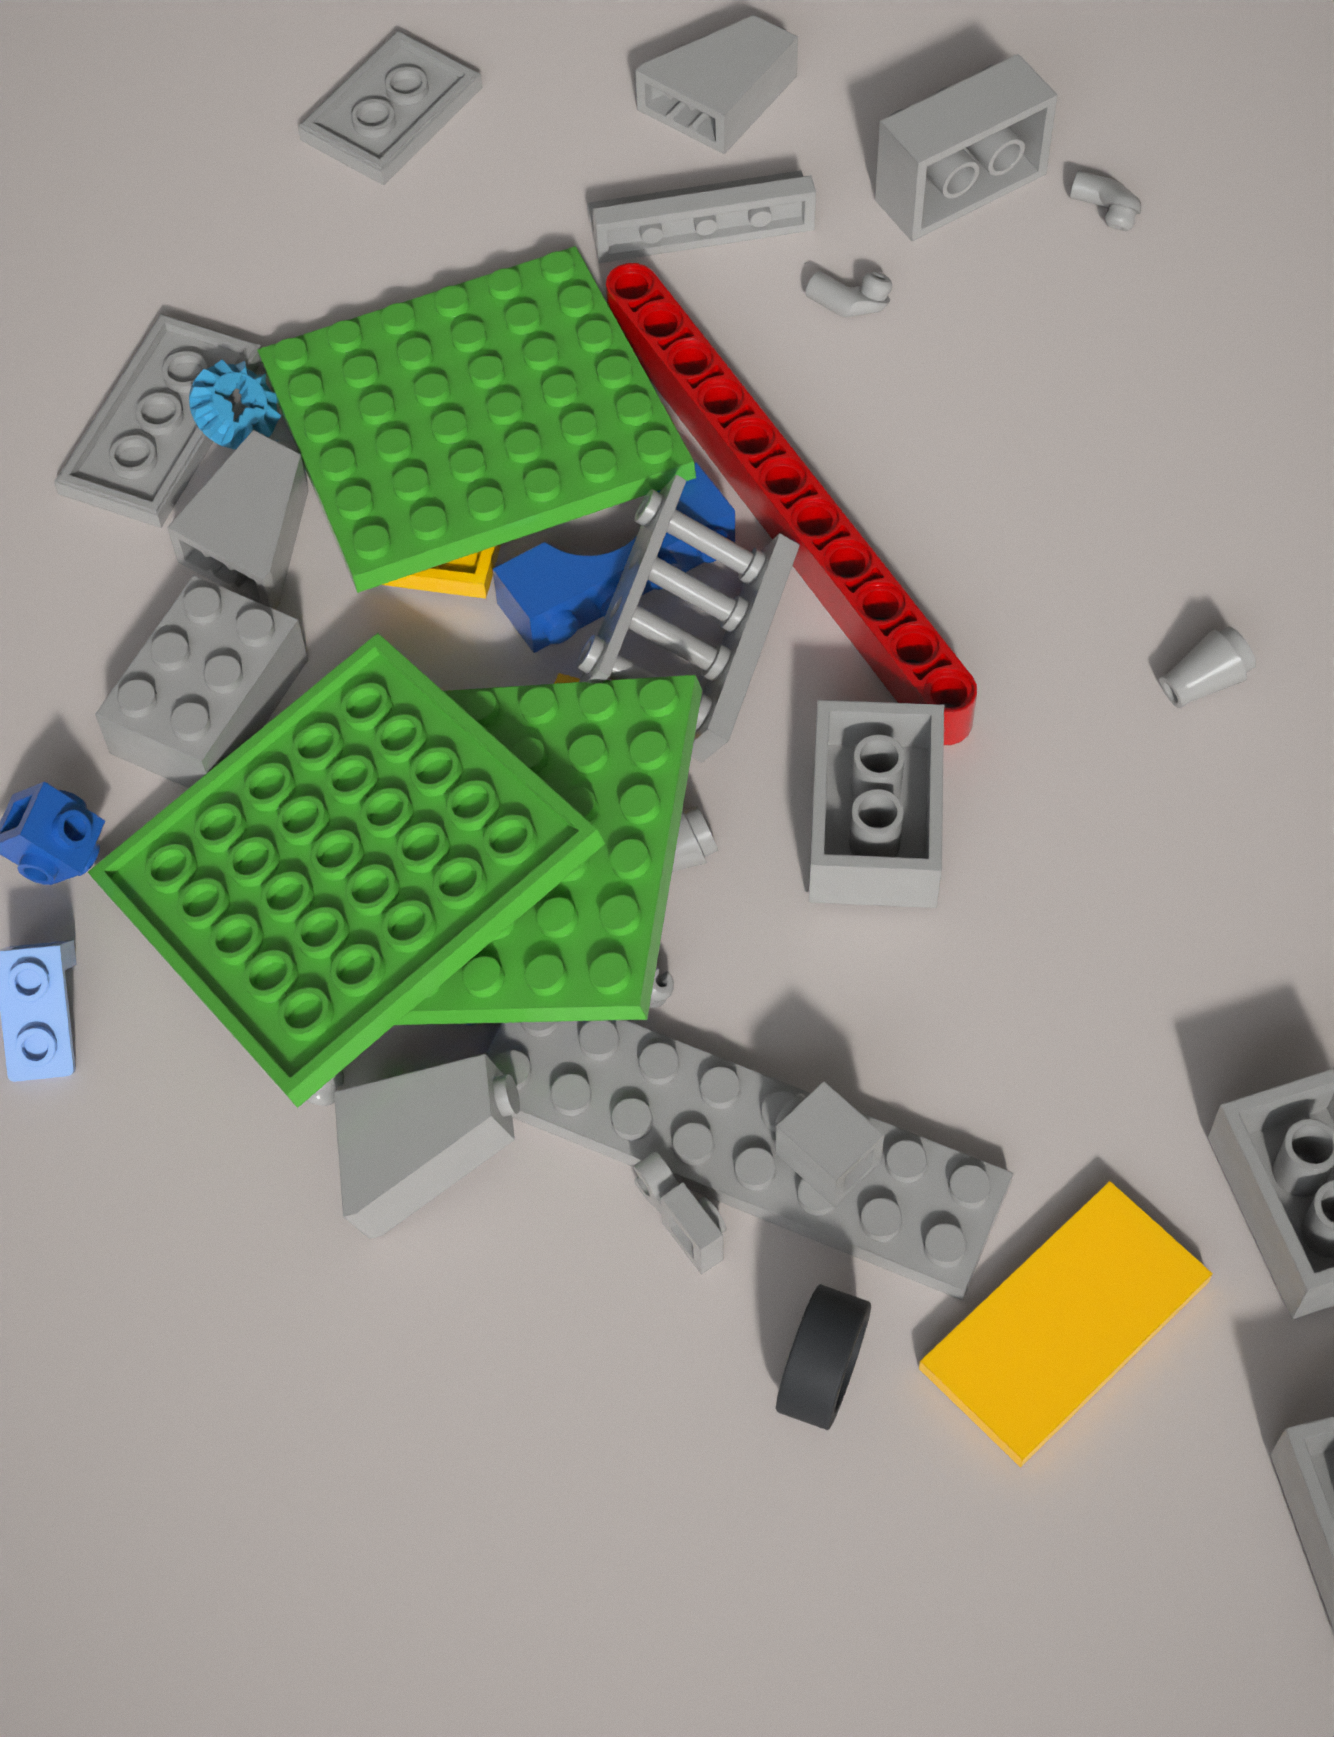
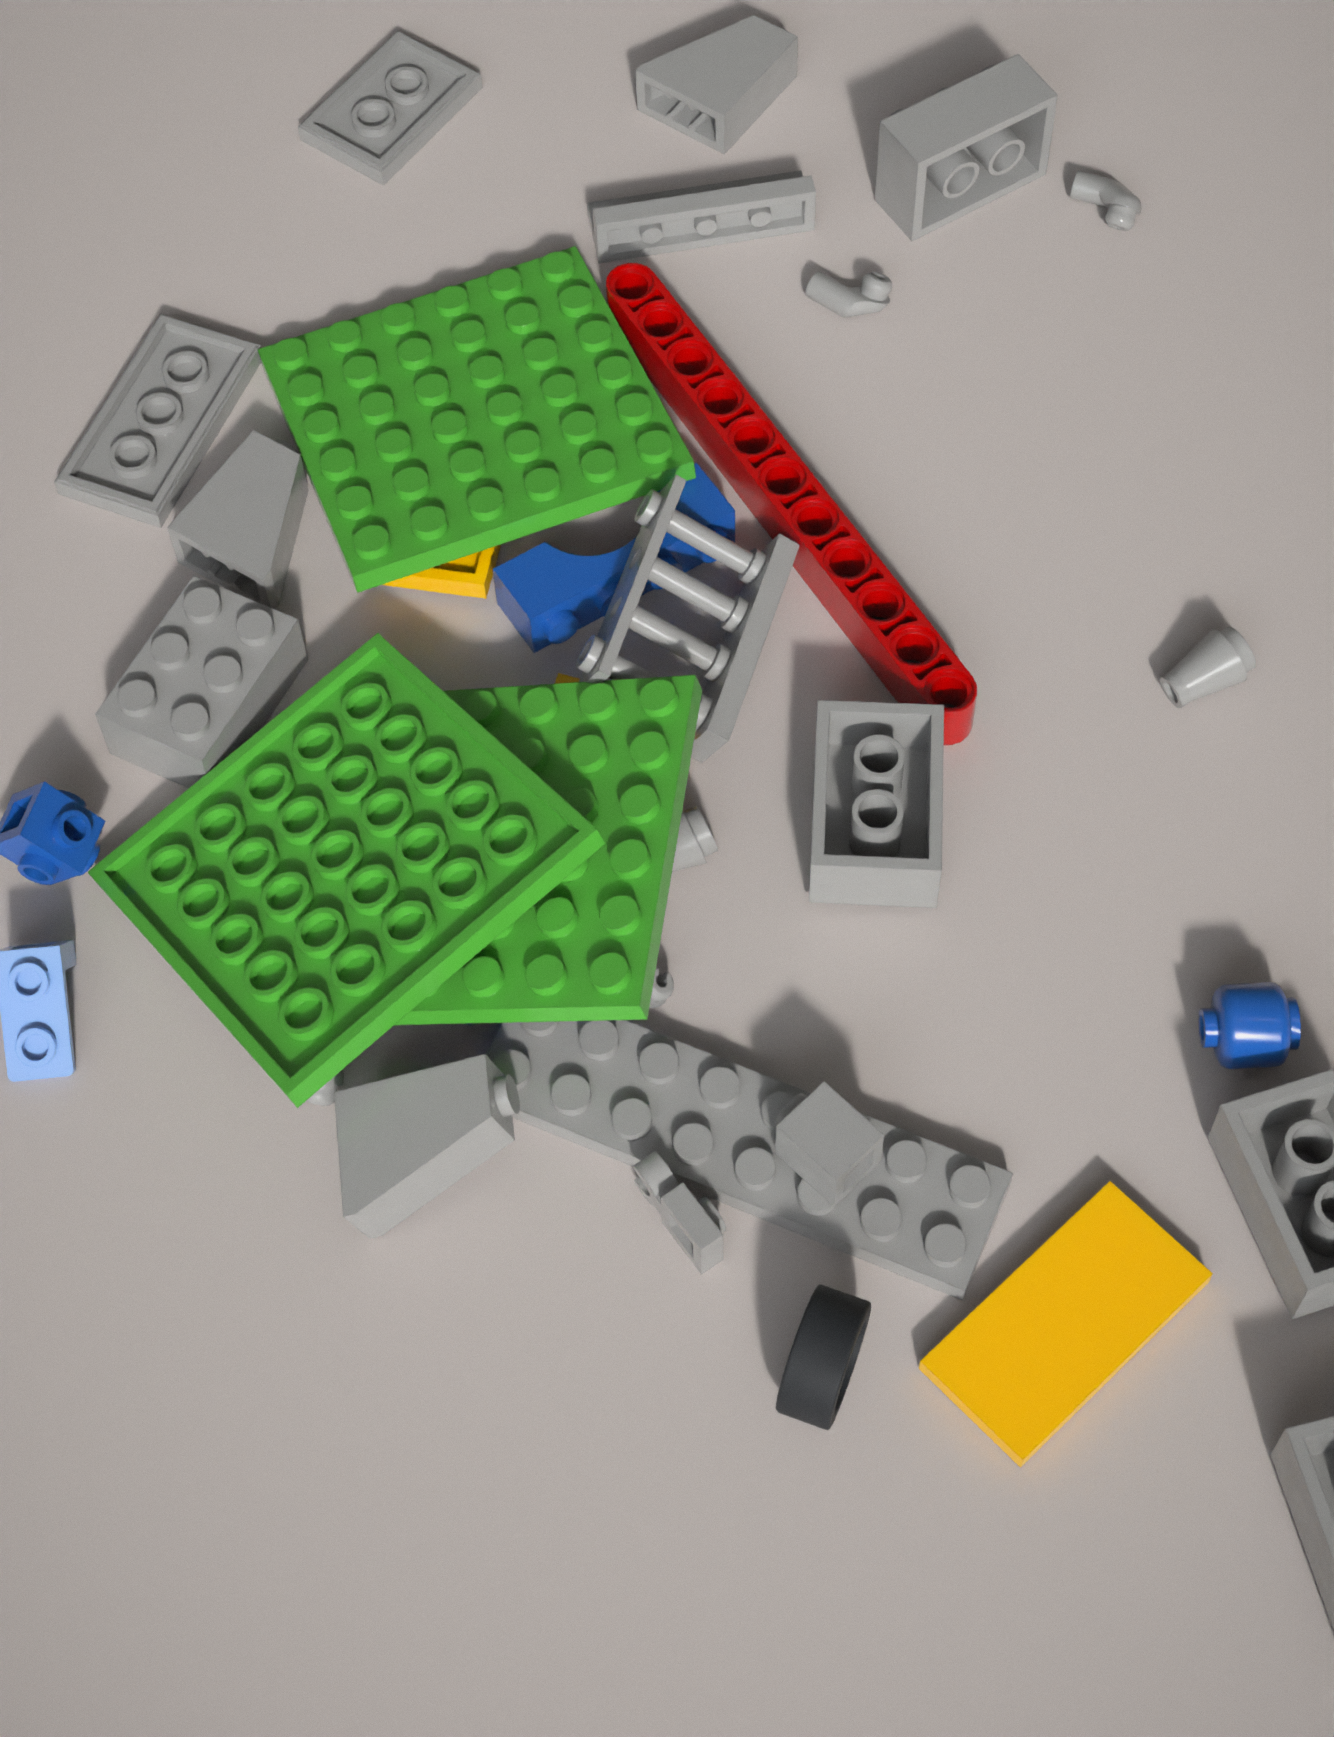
dark azure gear [189,359,281,450] -> none
none -> blue head [1198,982,1301,1070]

